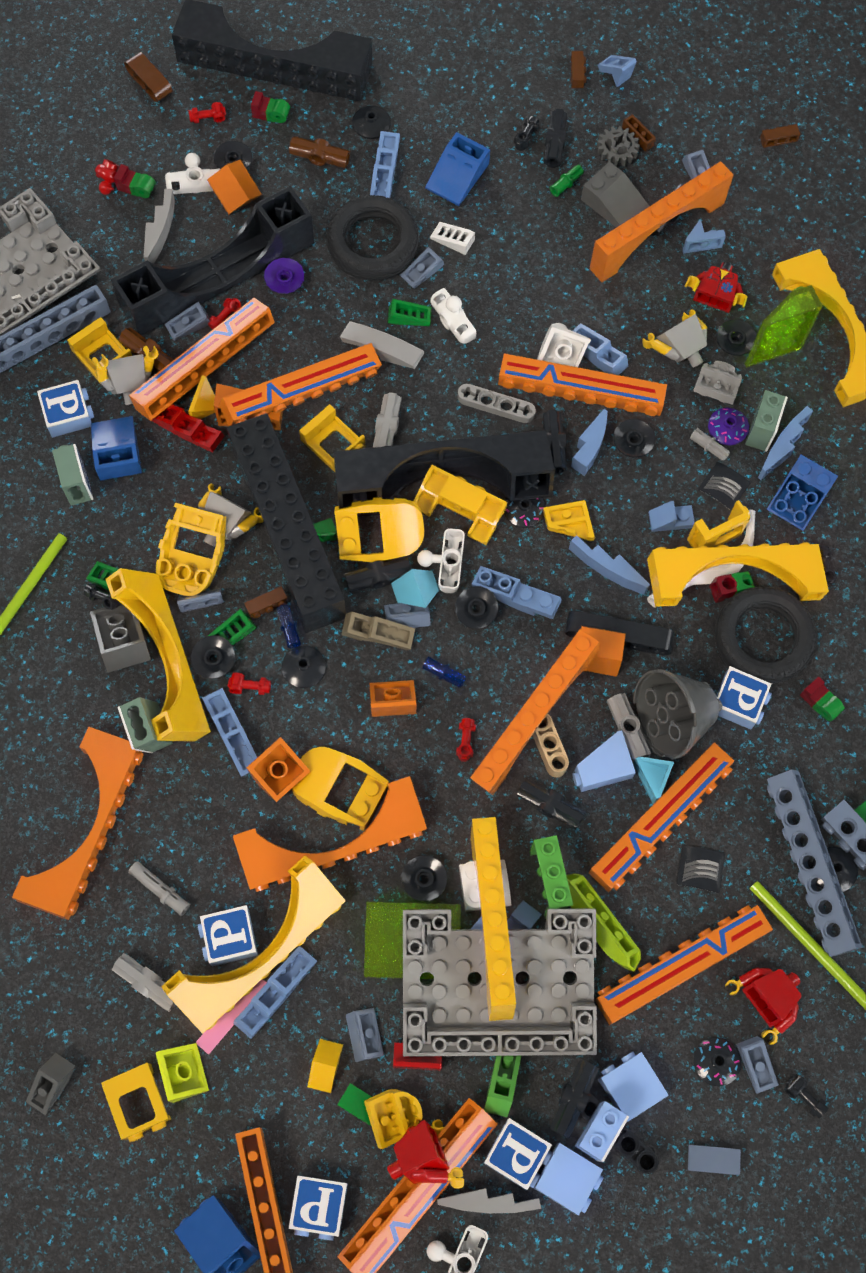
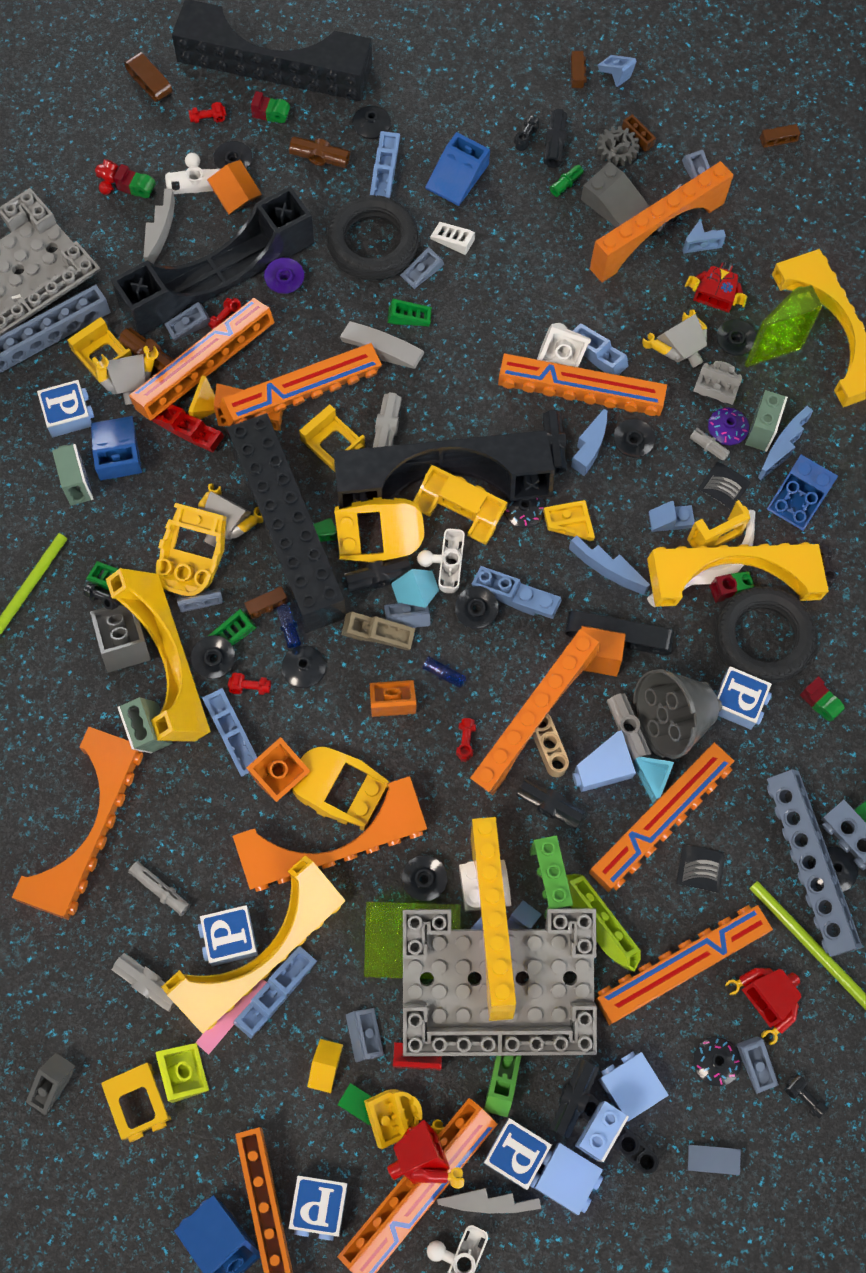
white piece [430,288,476,344] -> none
light grey beam [457,384,536,423] -> none

